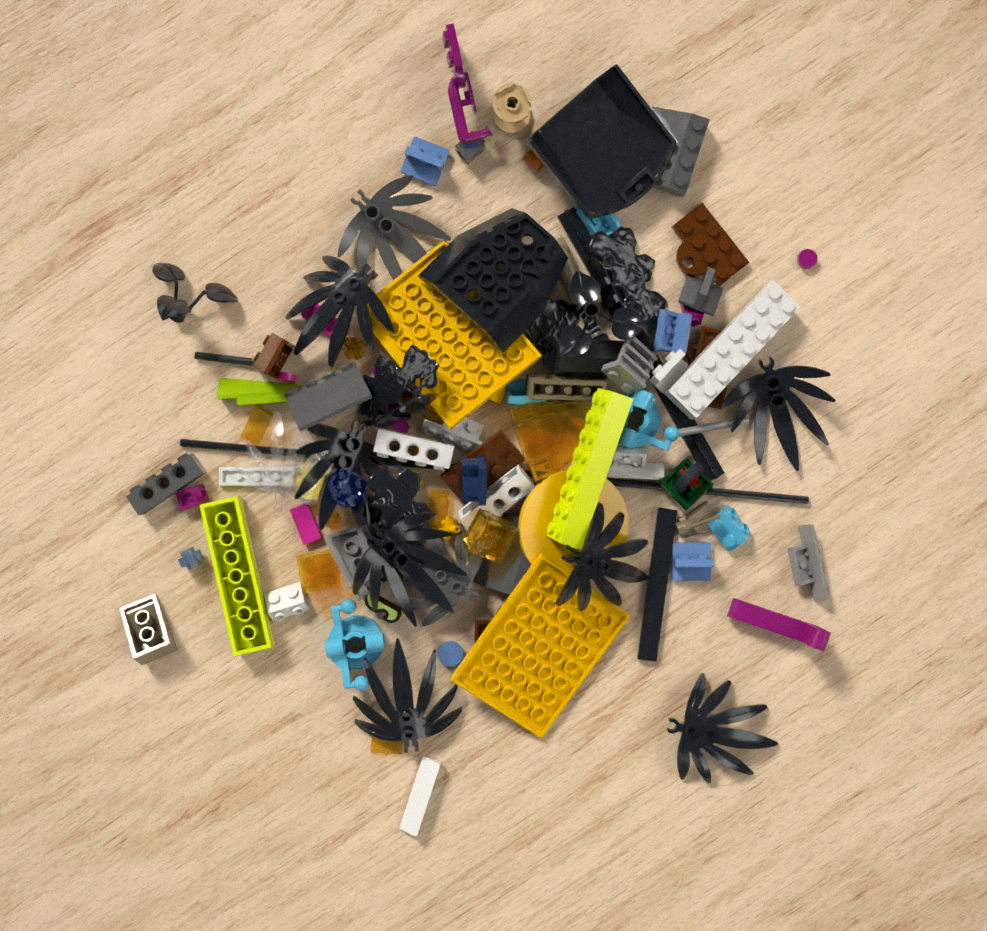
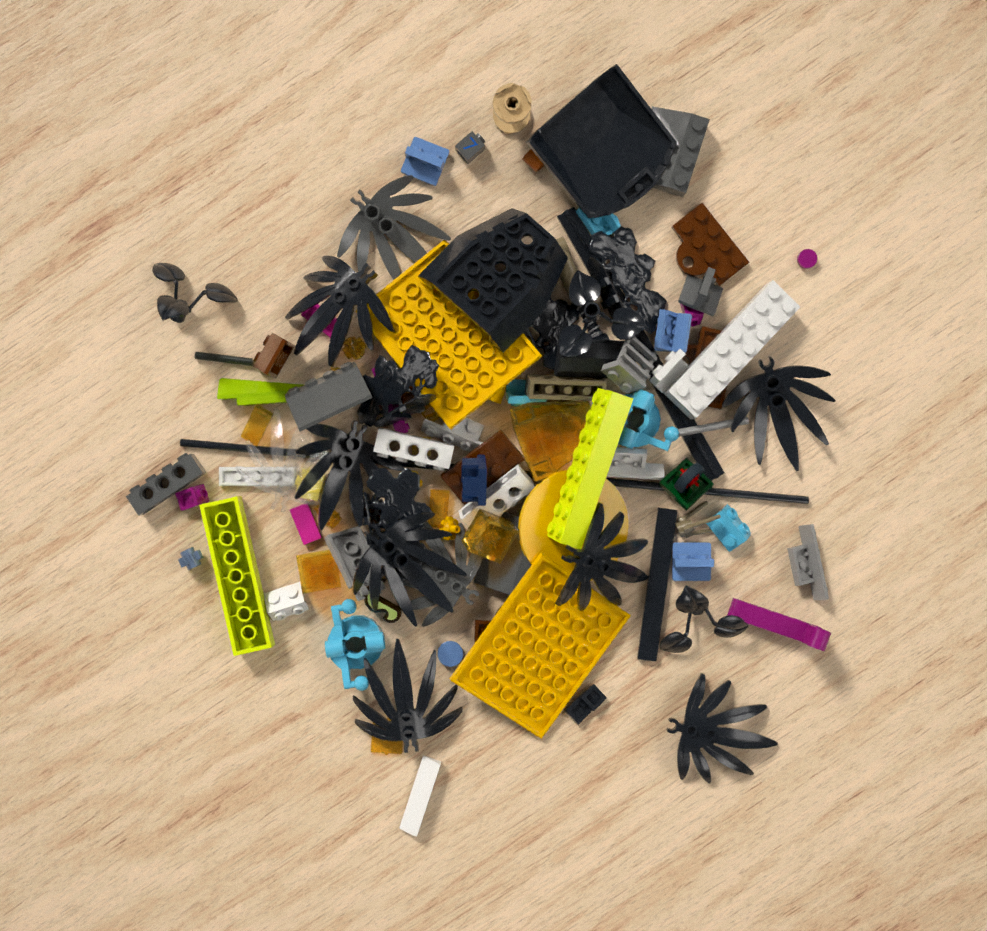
dark tan slope [120,594,178,665] -> none
dark pink tile [277,372,297,384] -> none
clear blue dish [328,469,367,507] -> none
magenta plate [442,23,493,143] -> none
none -> black slope [564,684,607,725]
none -> black plant [660,585,749,653]

